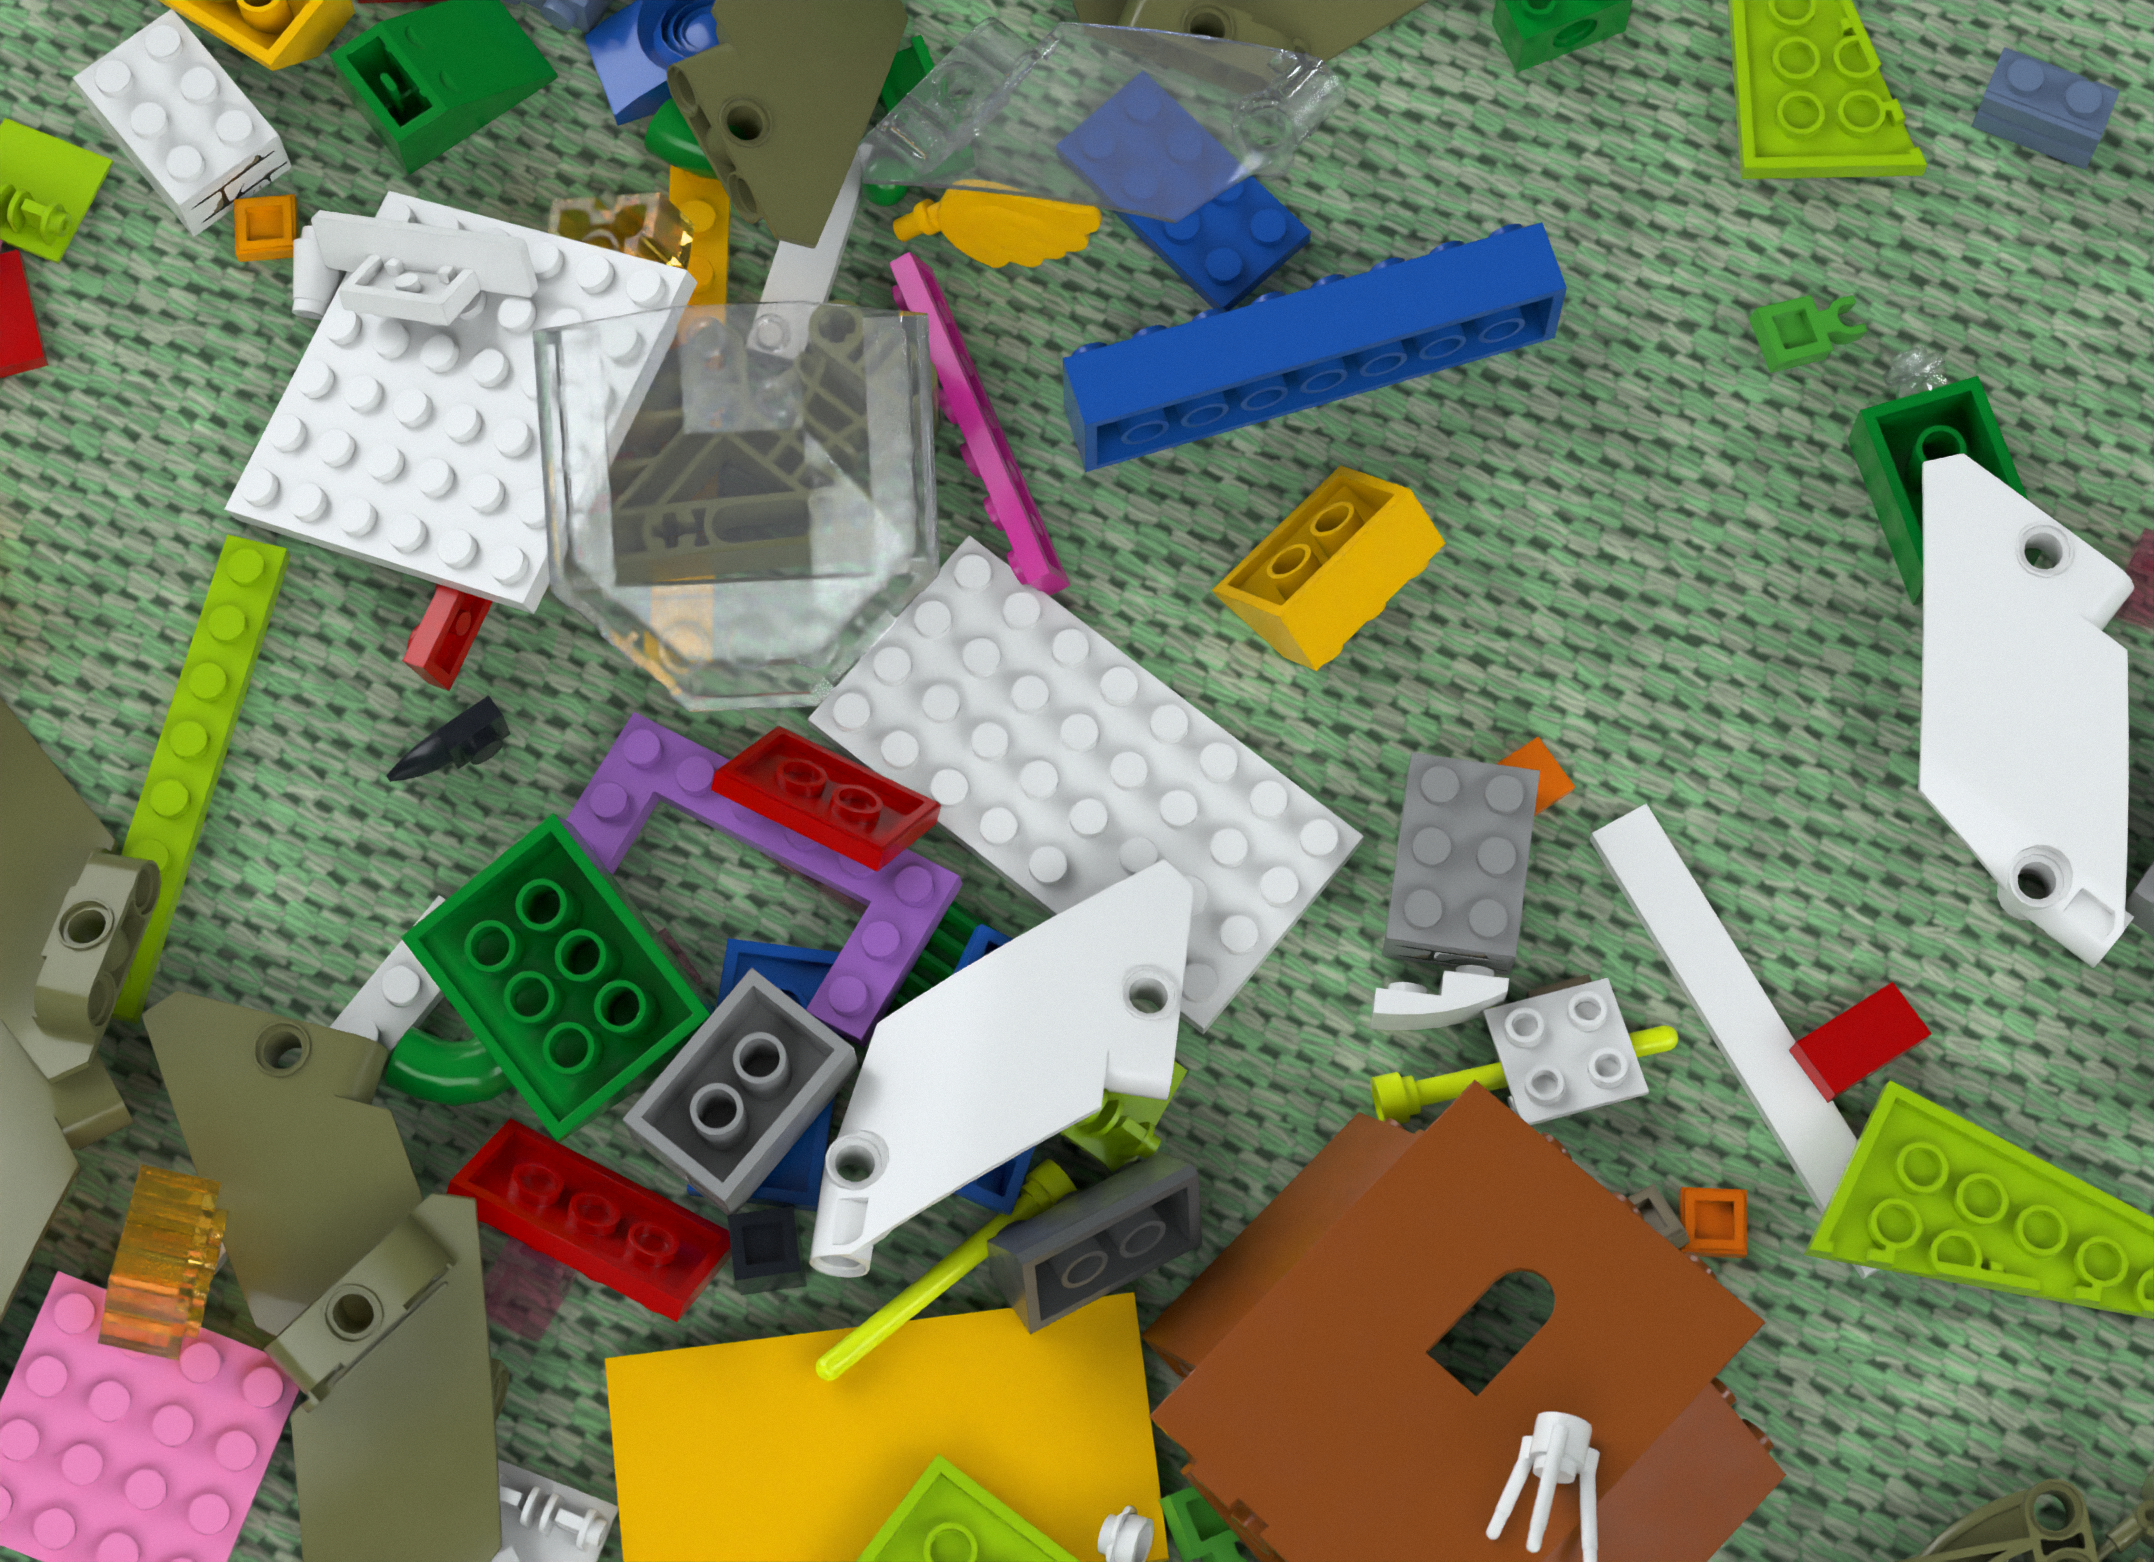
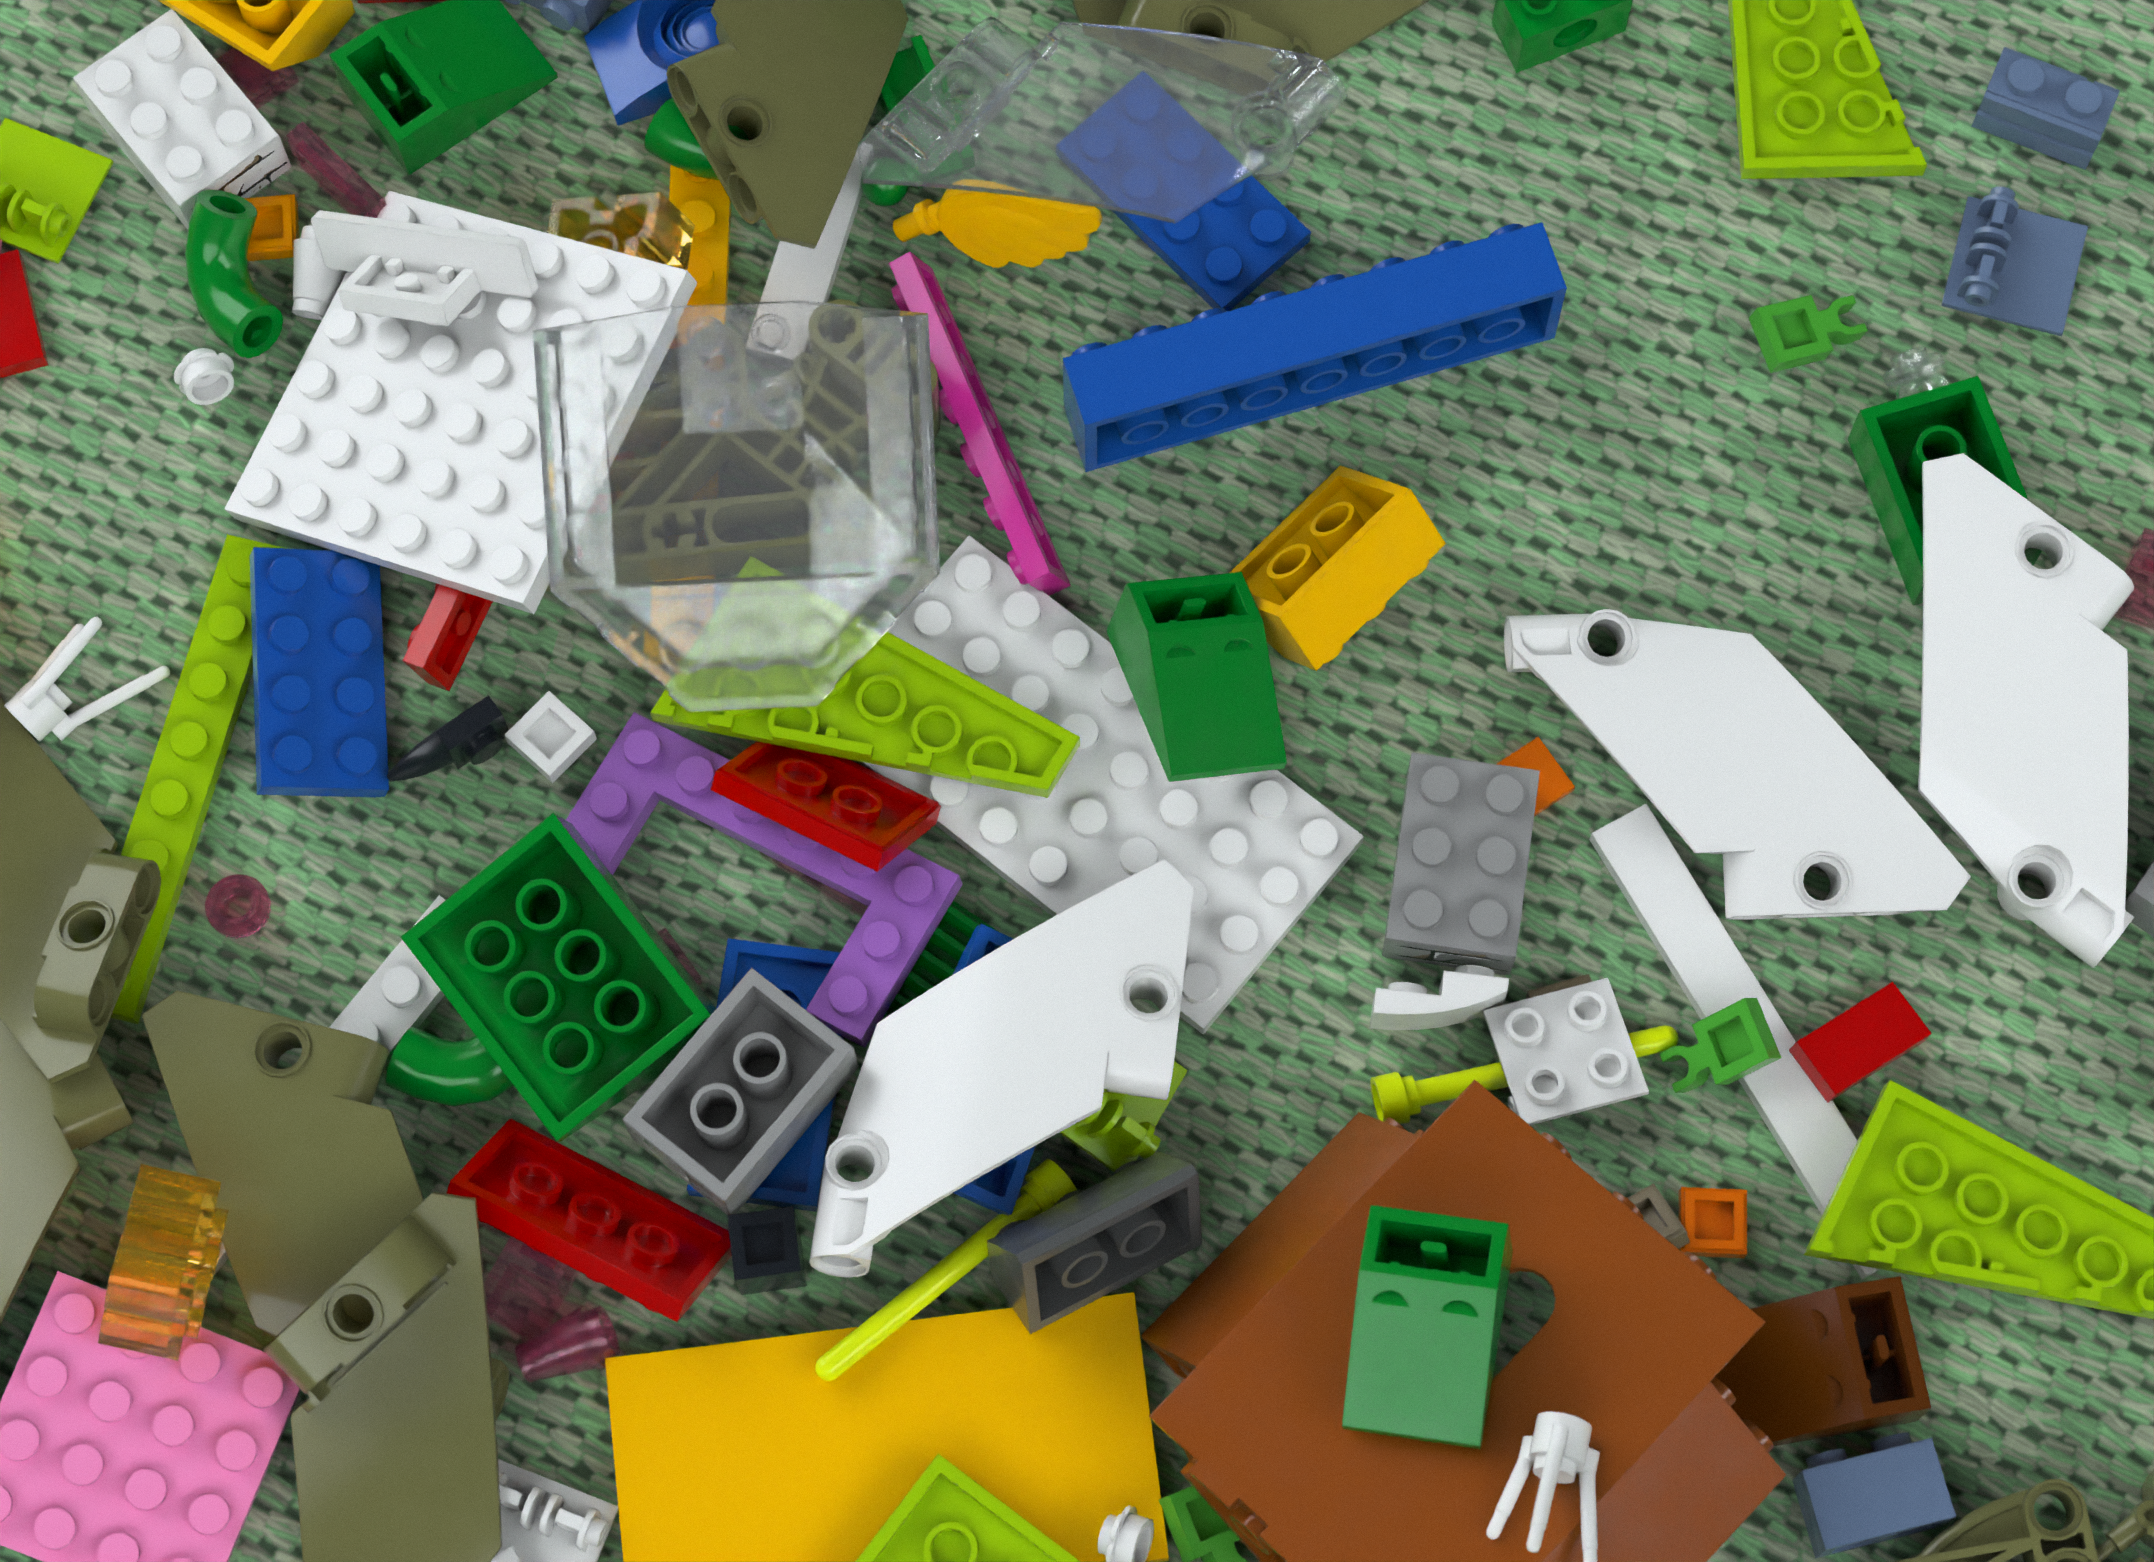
none -> white plant [4,617,170,742]
none -> white plate [174,348,234,405]
none -> green cylinder [185,189,283,358]
none -> clear pink plate [205,874,271,939]
none -> clear pink plate [215,48,299,109]
none -> blue plate [250,547,389,798]
none -> clear pink tile [287,121,387,218]
none -> white plate [504,691,597,784]
none -> clear pink cone [515,1305,620,1383]
none -> lime wing [650,557,1080,798]
none -> green slope [1106,572,1287,782]
none -> green slope [1342,1205,1513,1449]
none -> white panel [1504,609,1971,920]
none -> bright green plate [1659,998,1782,1093]
none -> reddish brown slope [1715,1276,1931,1446]
none -> sand blue brick [1792,1432,1956,1559]
none -> sand blue hinge [1941,186,2088,336]

